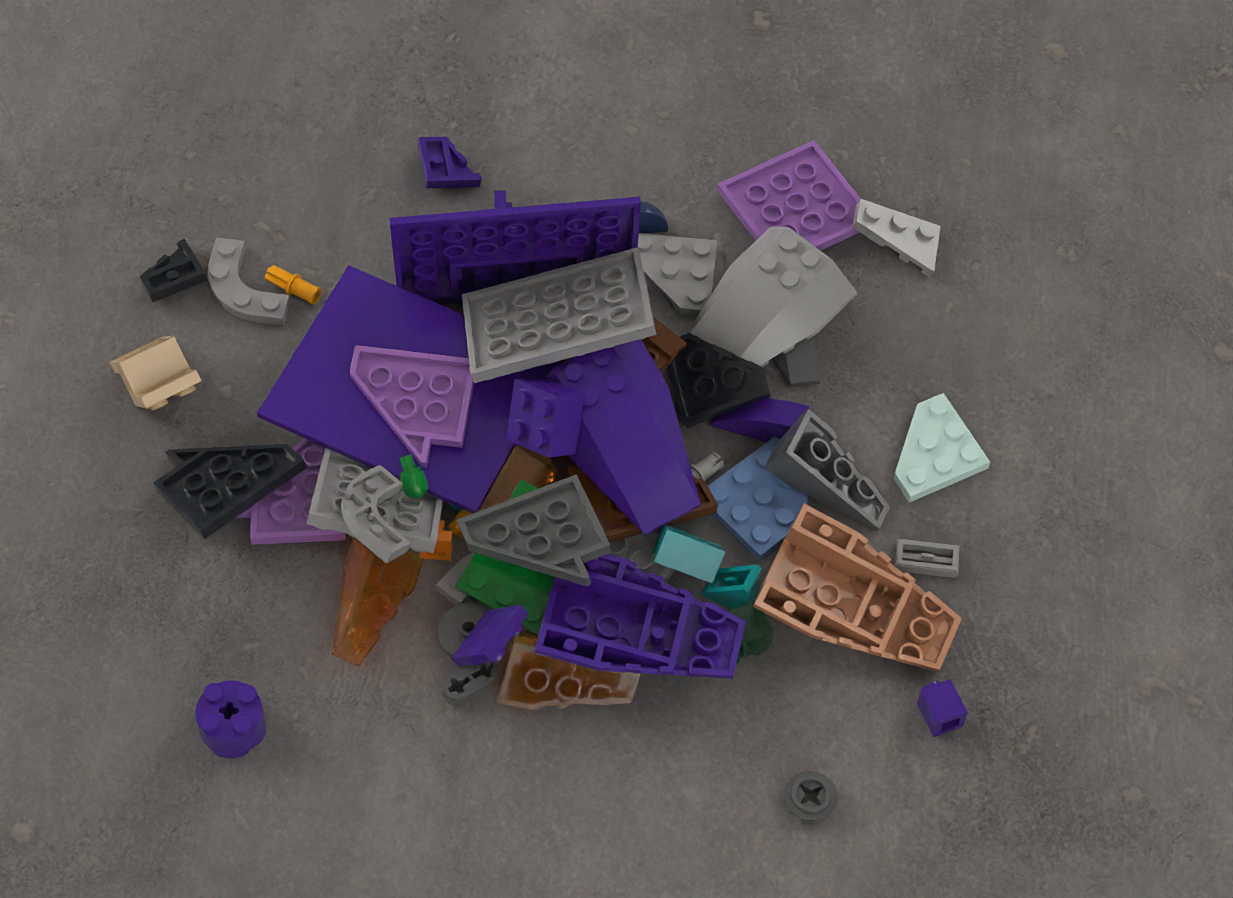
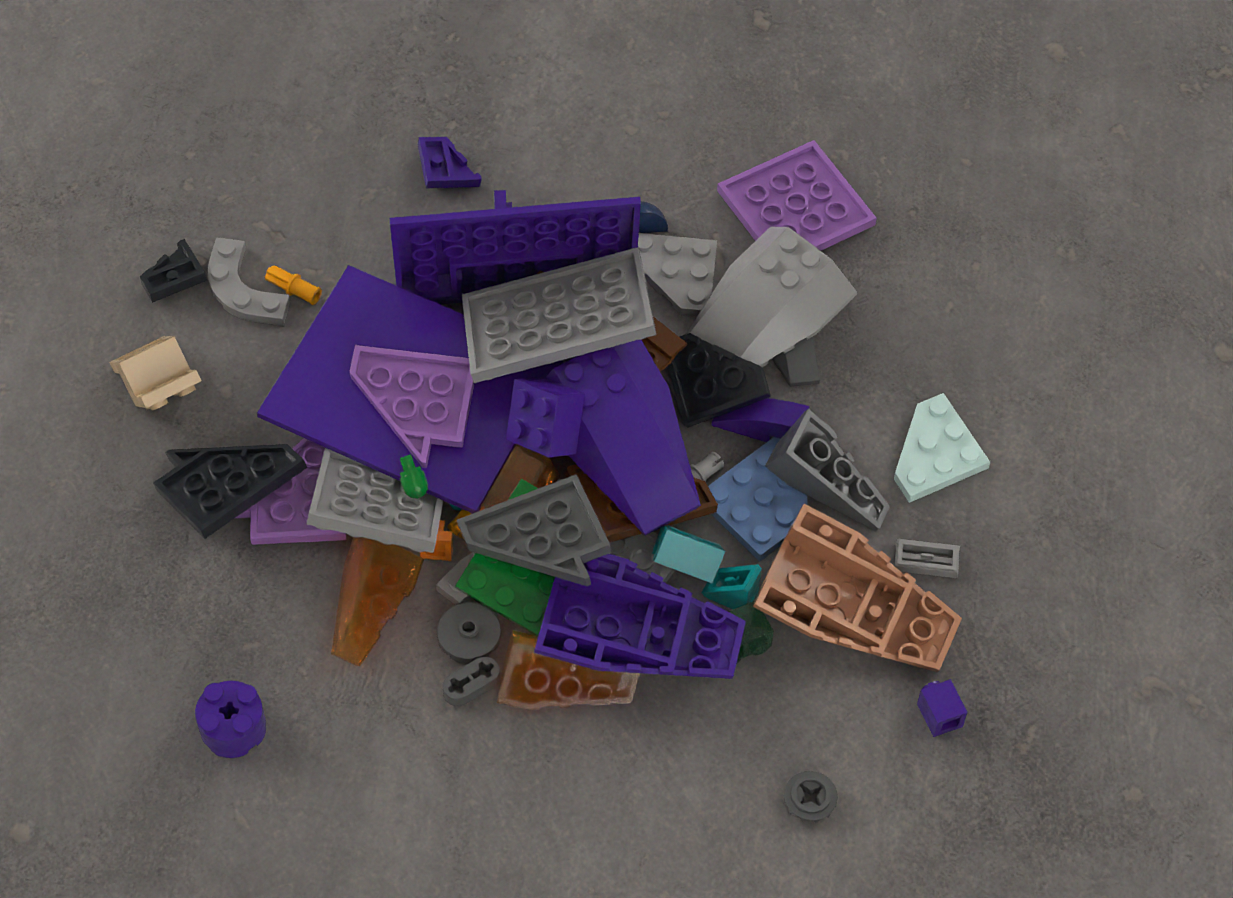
light grey plate [341,465,411,563] -> none
dark purple tile [451,605,528,666] -> none
light grey wing [852,198,940,278] -> none

